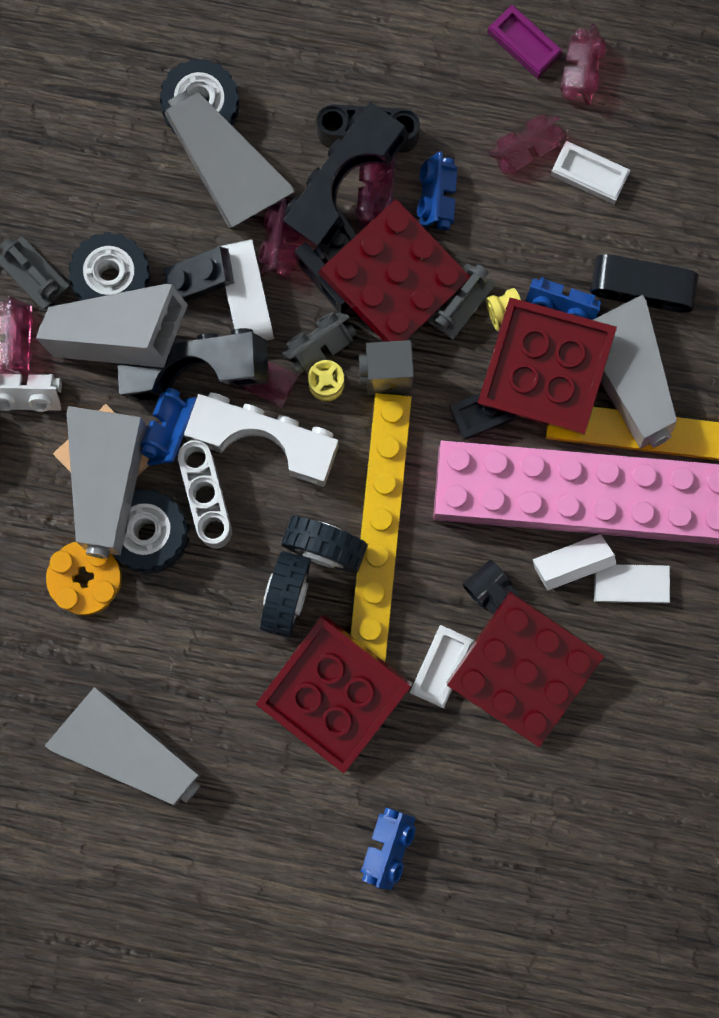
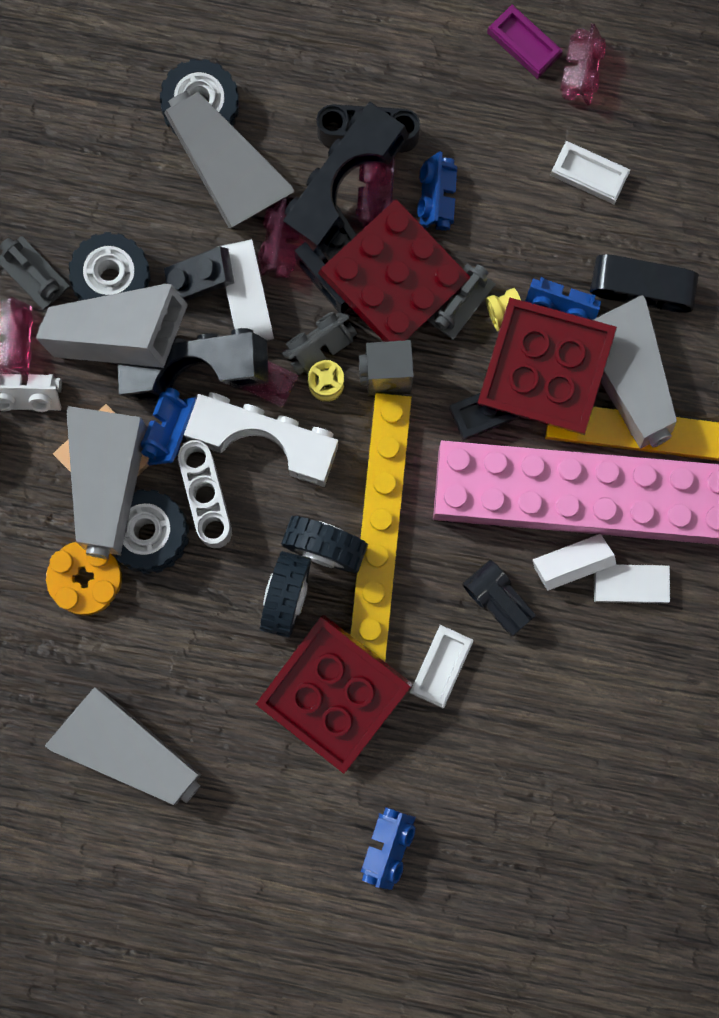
dark red plate [446,591,604,748] -> none
clear pink hinge [488,114,565,174] -> none

